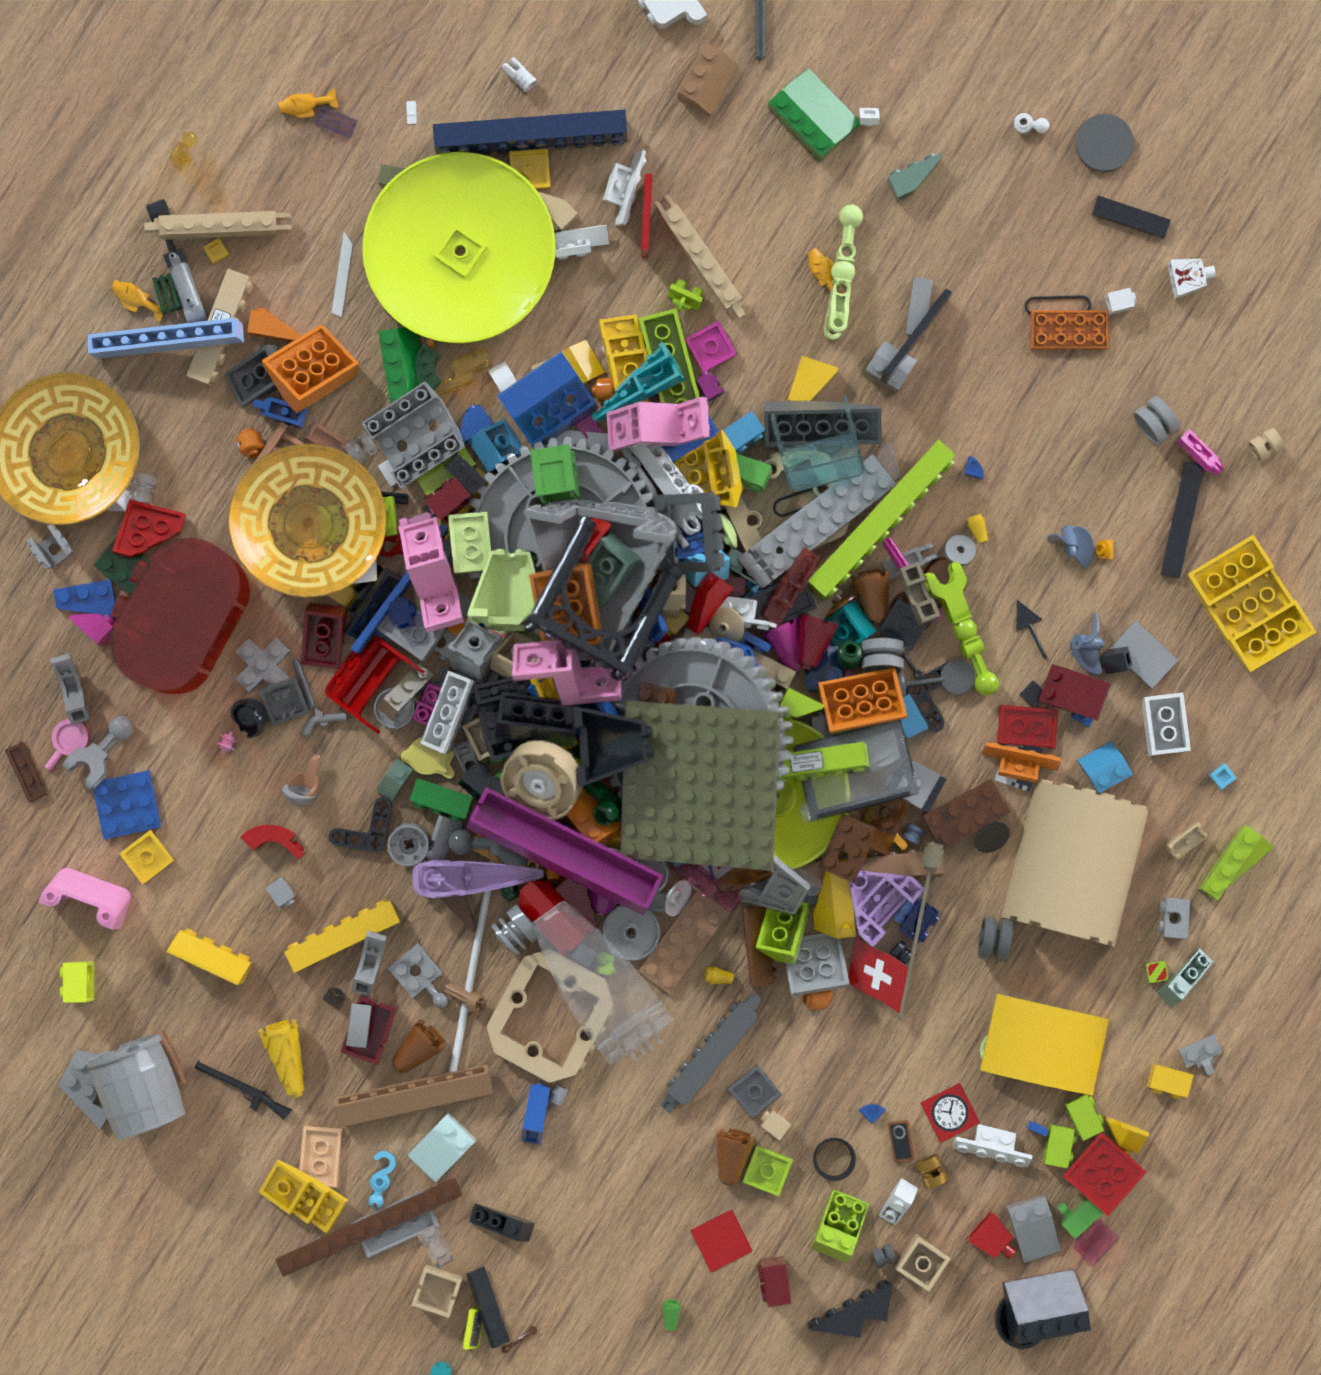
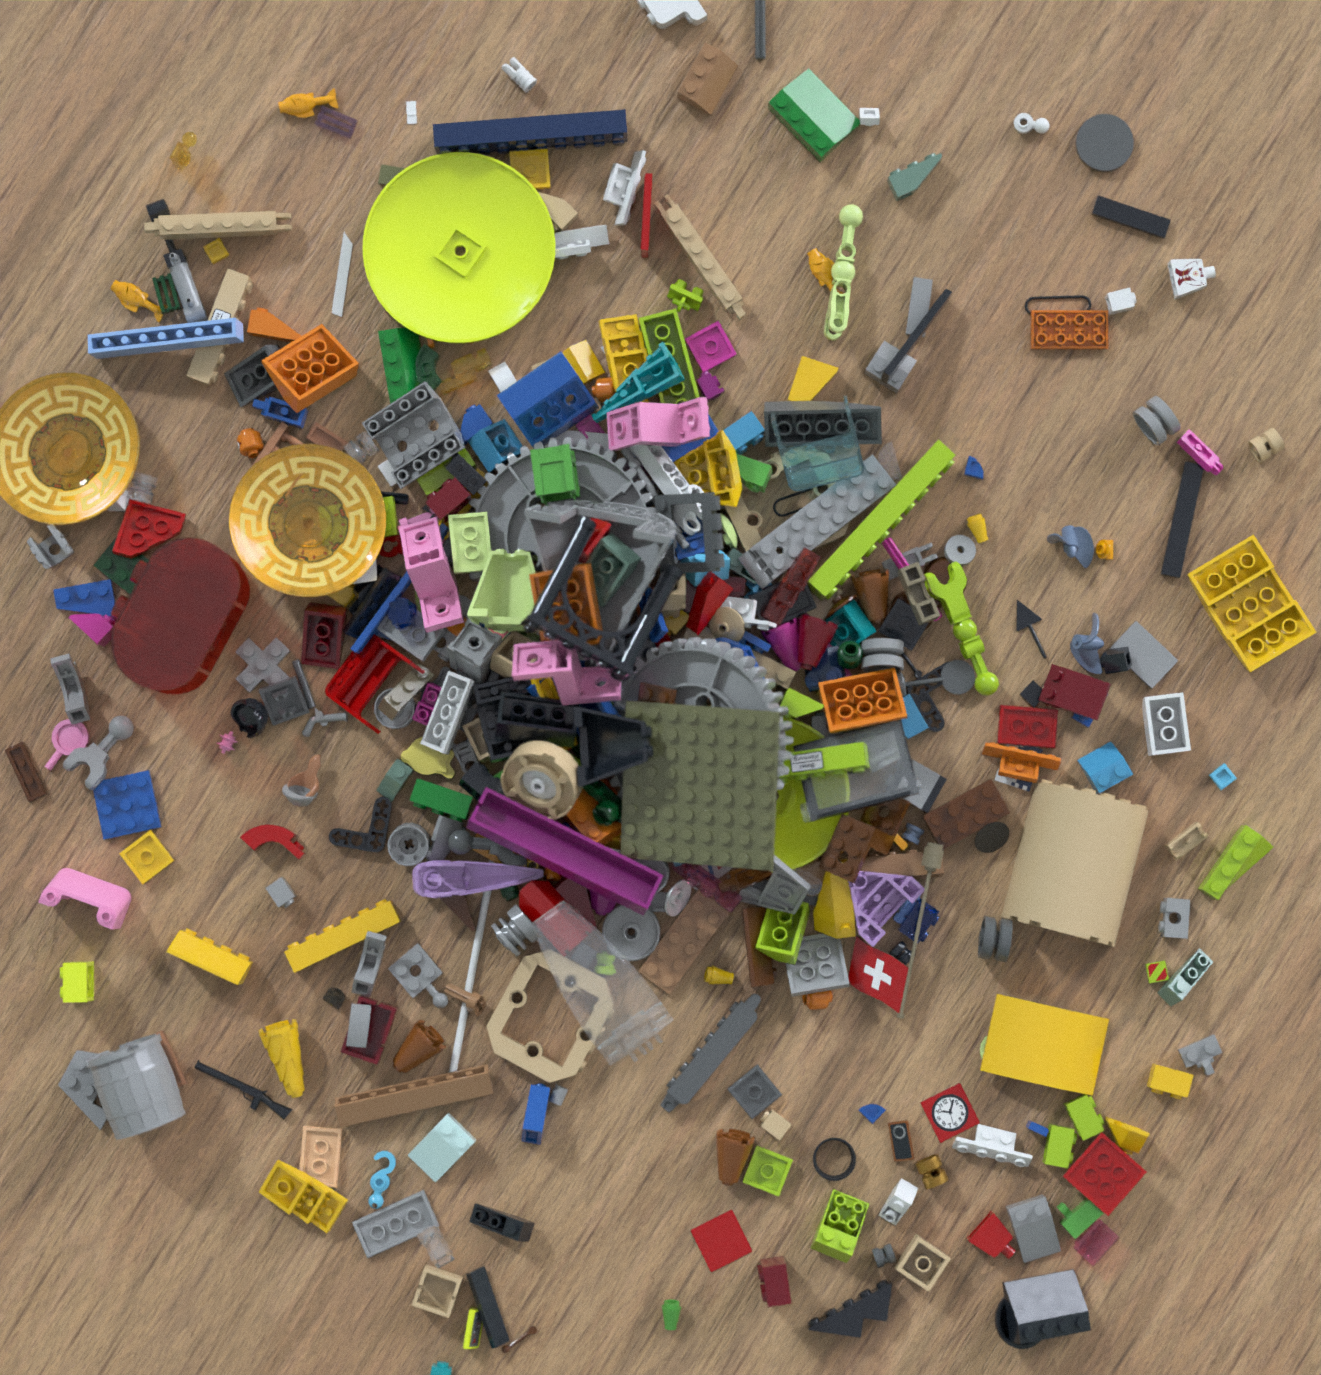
reddish brown plate [275,1177,463,1277] -> none

